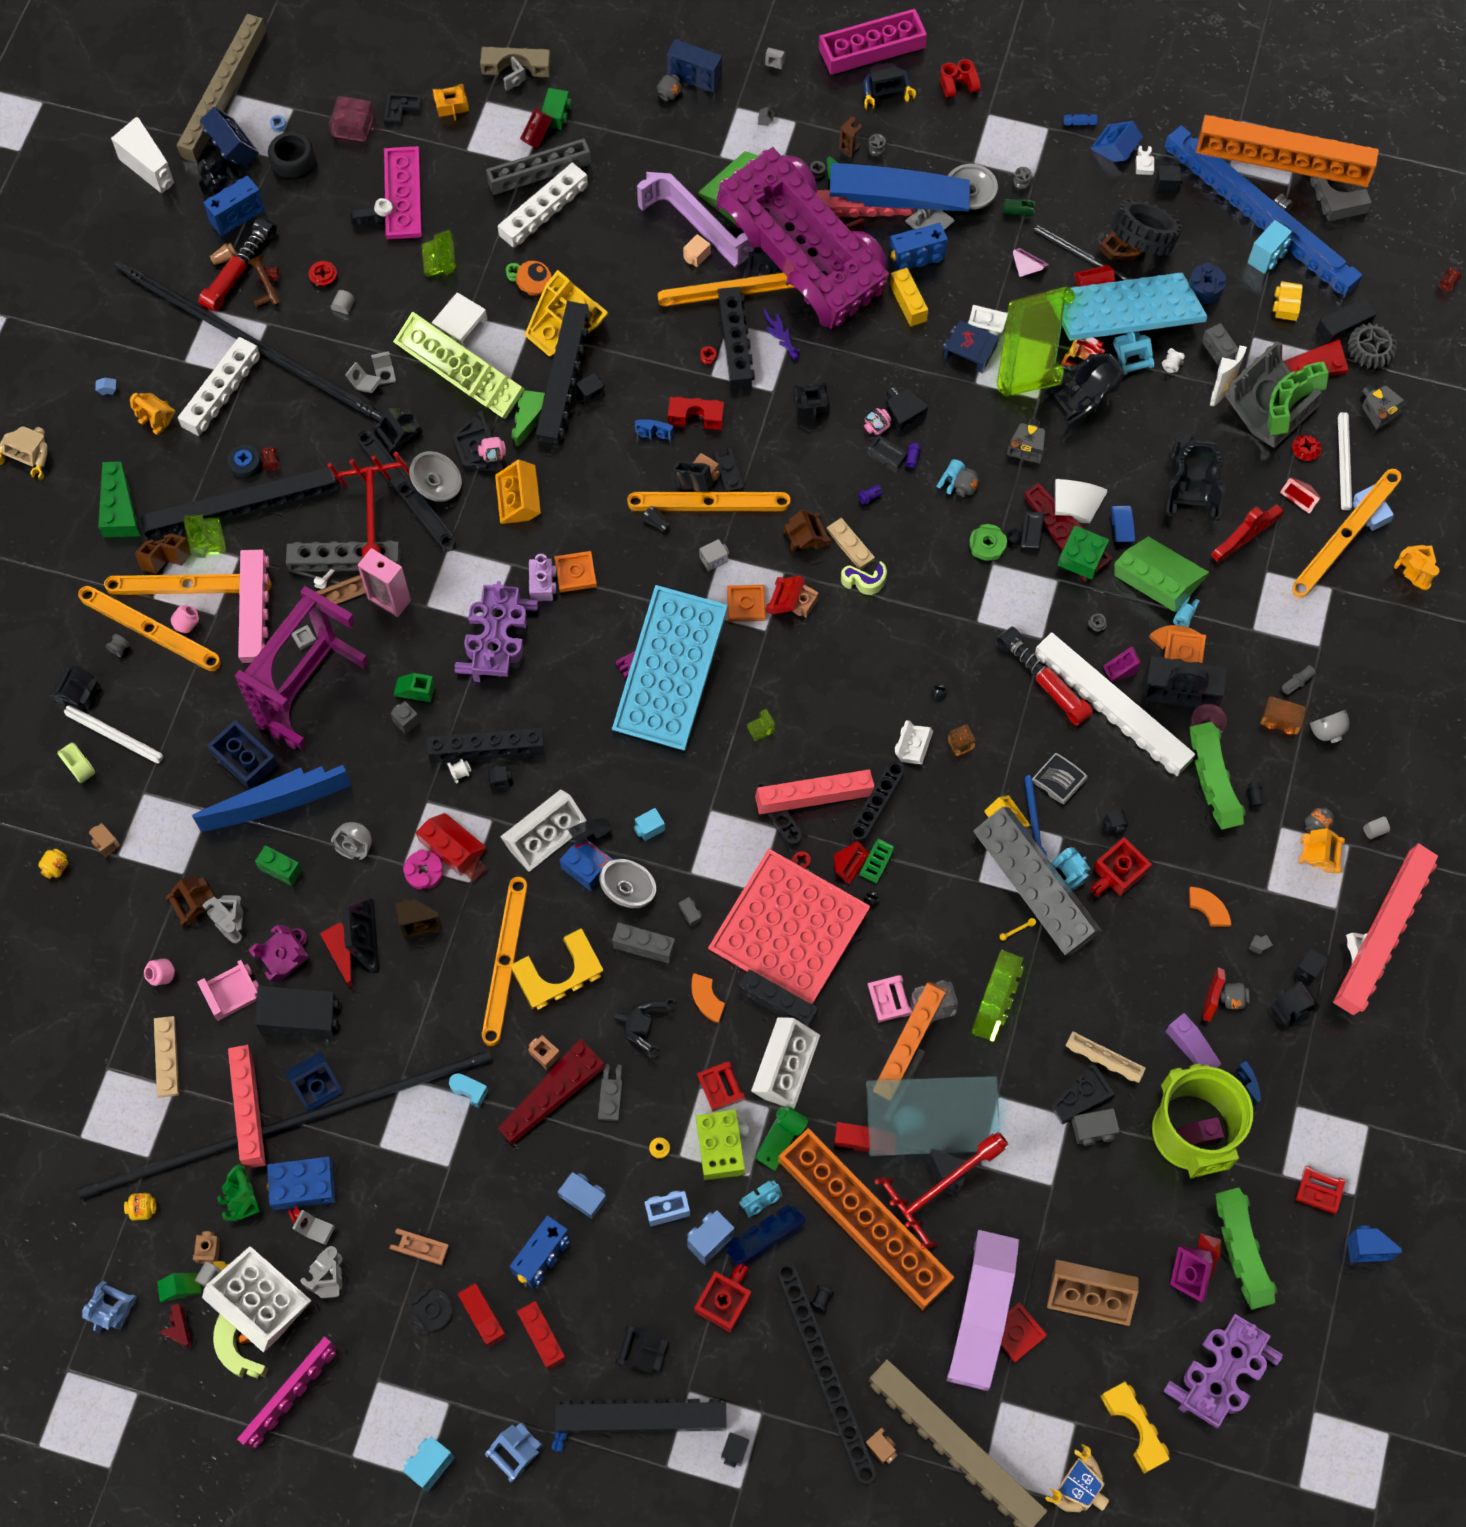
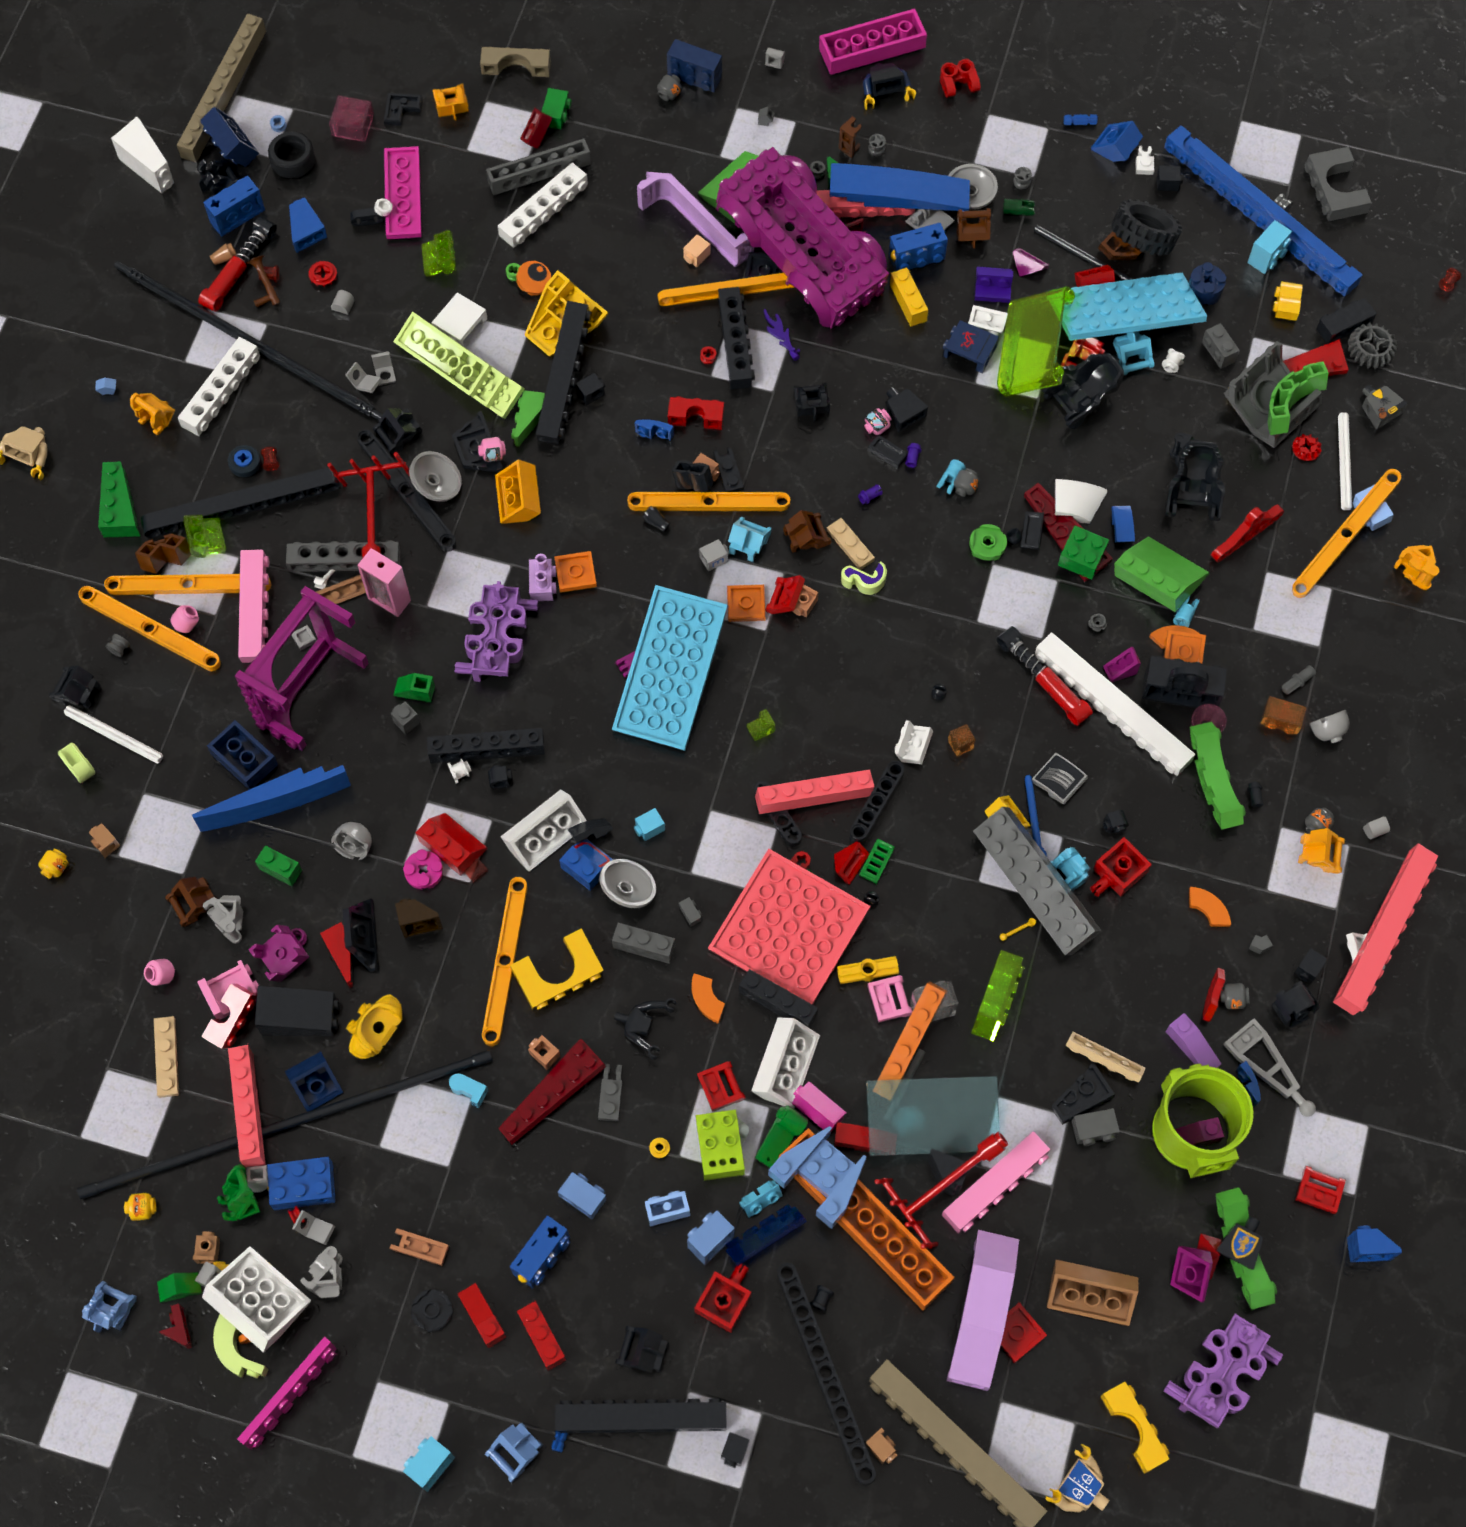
light grey bracket [504,56,526,91] -> none
dark grey torso [1007,418,1045,464] -> none
orange brick [1195,115,1379,187] -> none
white slope [1210,346,1247,406] -> none
red slope [1280,477,1321,514] -> none
none -> arch [202,984,257,1049]
none -> light grey brick [246,1165,268,1192]
none -> blue slope [289,197,327,253]
none -> yellow piece [346,994,403,1059]
none -> medium azure piece [728,517,772,562]
none -> medium blue wedge [768,1126,866,1229]
none -> dark pink brick [792,1082,846,1131]
none -> yellow piece [837,956,899,984]
none -> bright pink brick [942,1131,1050,1234]
none -> reddish brown piece [956,208,991,248]
none -> dark purple bracket [975,267,1013,303]
none -> torso [1215,1216,1263,1270]
none -> light grey plate [1223,1019,1316,1117]

